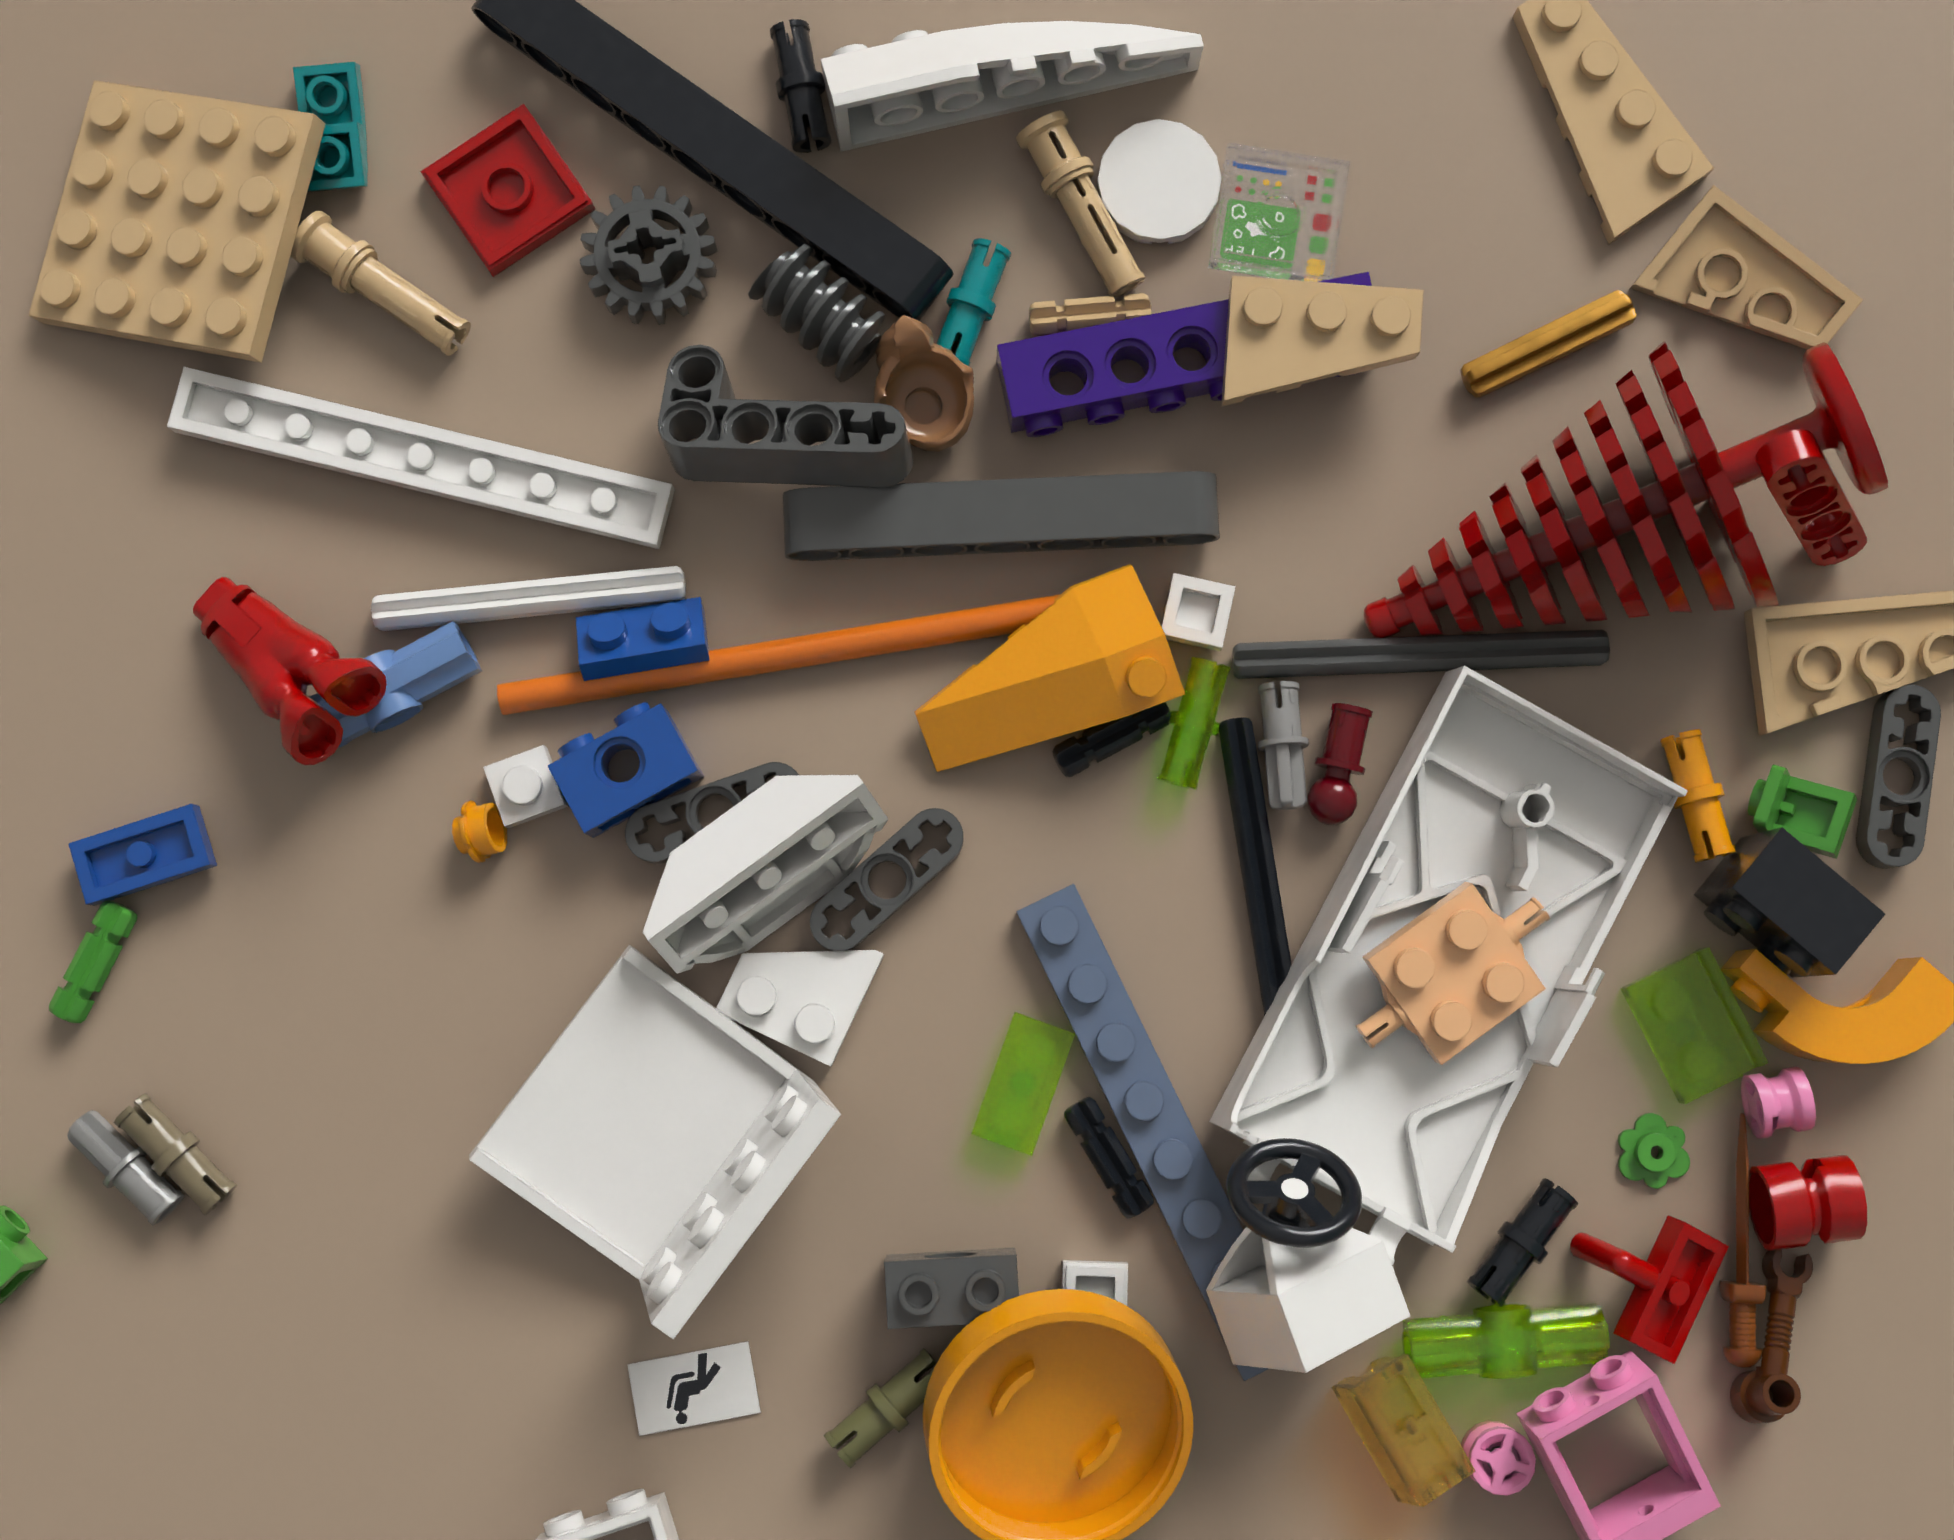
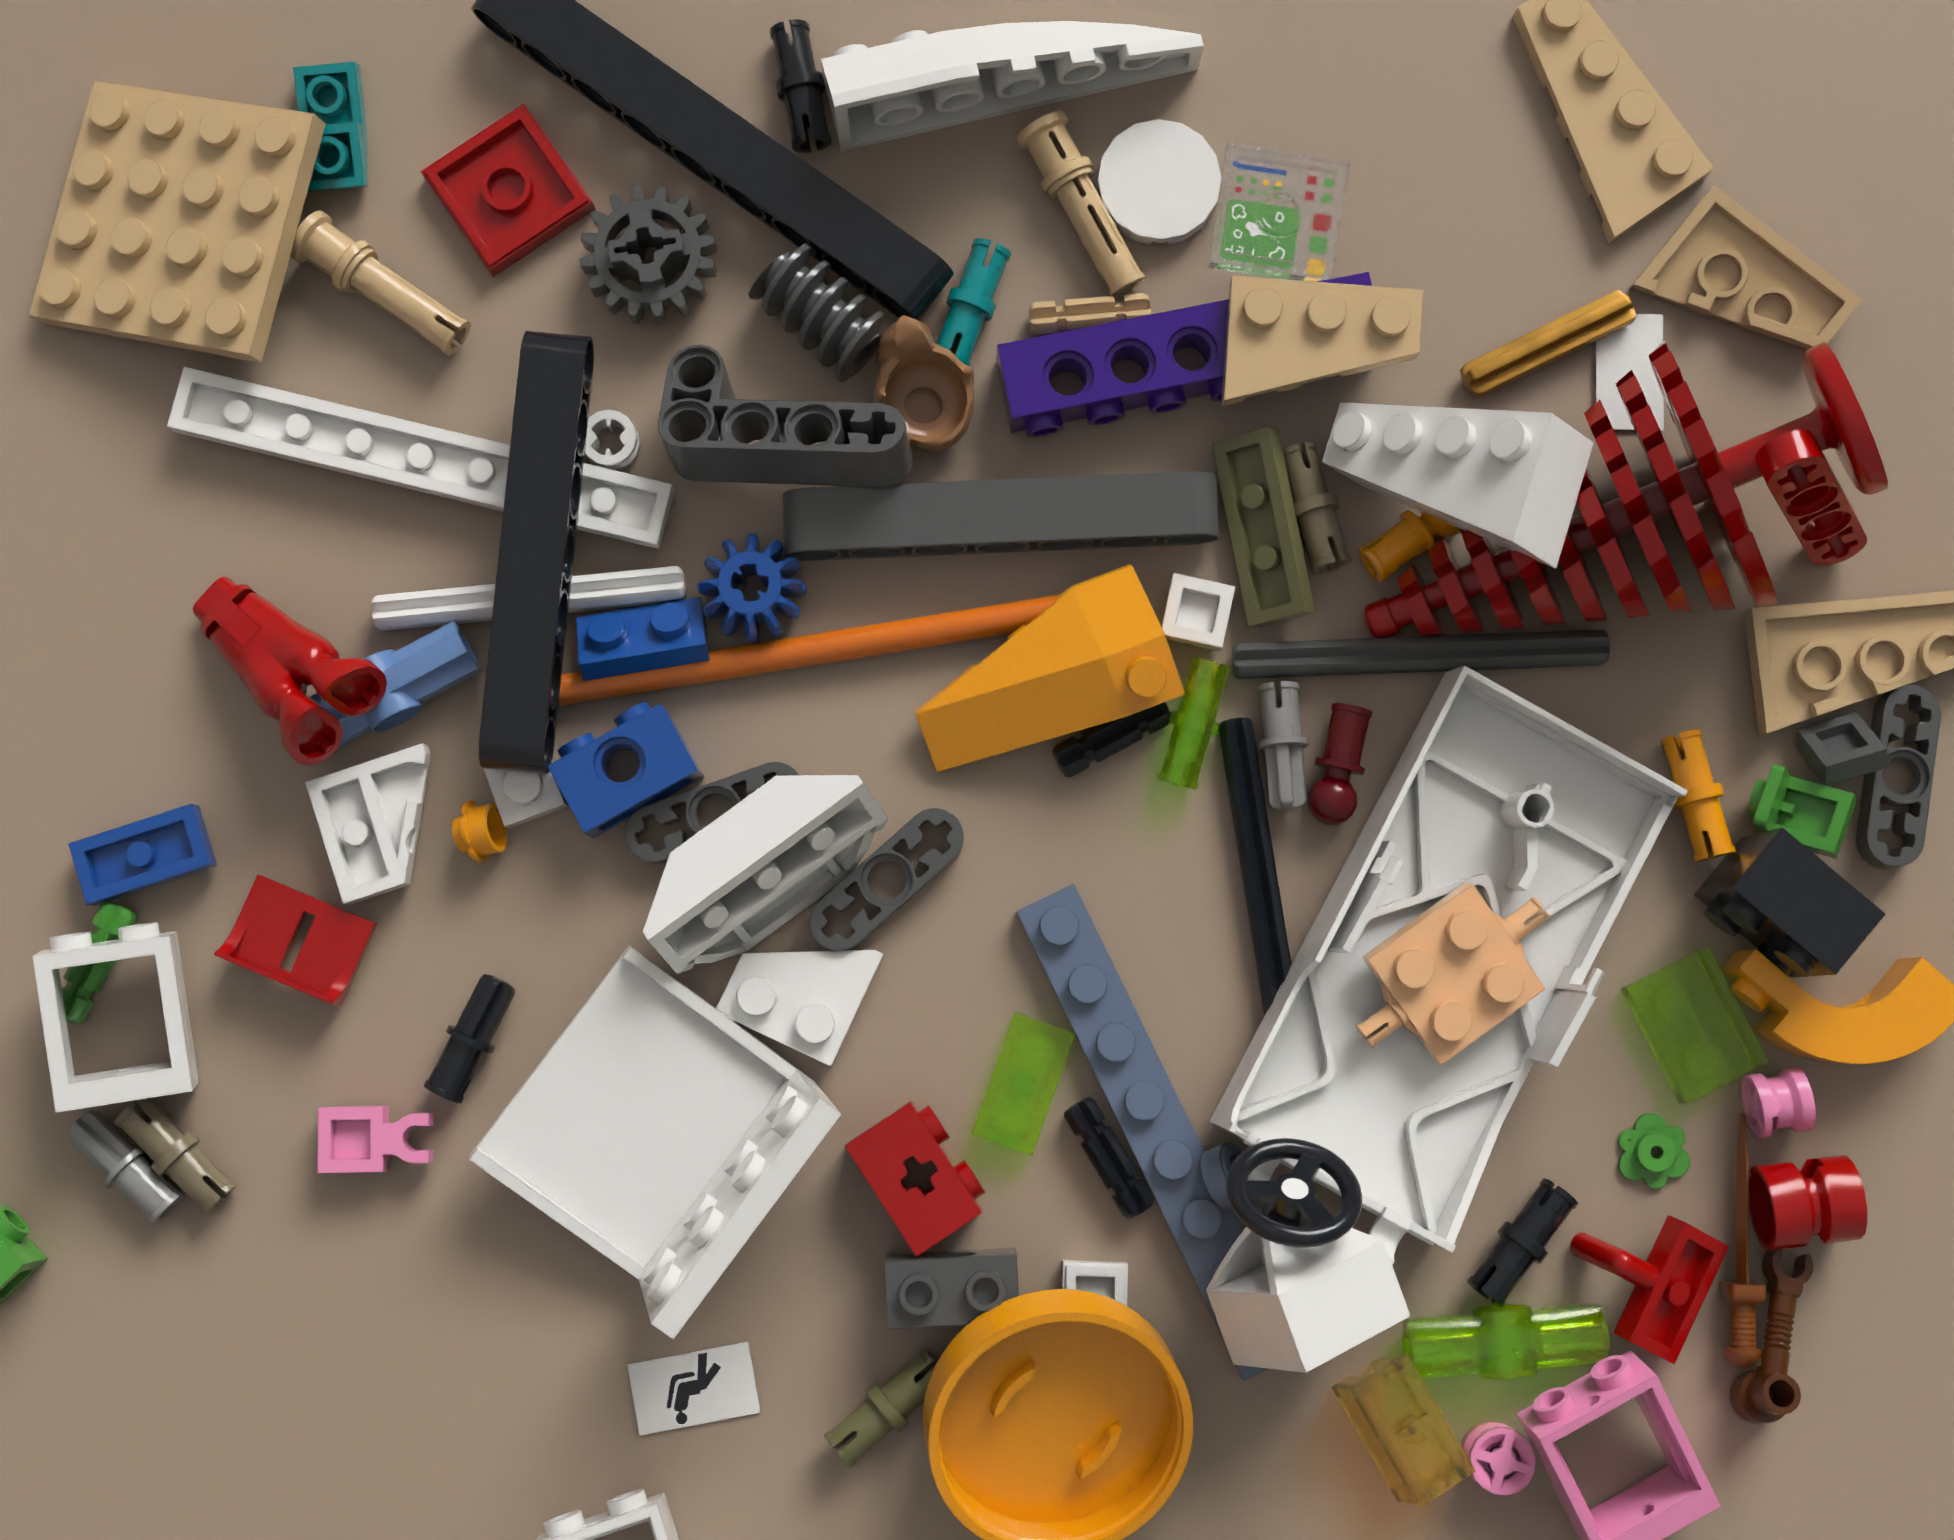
none -> white window [32,922,199,1113]
none -> red piece [214,874,377,1006]
none -> white wing [305,743,431,905]
none -> bright pink plate [317,1106,434,1173]
none -> black axle [423,974,515,1104]
none -> black beam [479,331,594,774]
none -> white bush [585,409,641,471]
none -> blue gear [697,533,807,643]
none -> red brick [845,1100,986,1257]
none -> sand blue tile [1200,1142,1242,1212]
none -> olive plate [1212,427,1316,628]
none -> dark tan pin [1283,441,1352,574]
none -> white wedge [1322,402,1594,569]
none -> light orange pin [1357,510,1461,583]
none -> white sticker [1596,314,1664,431]
none -> dark grey plate [1796,711,1887,786]

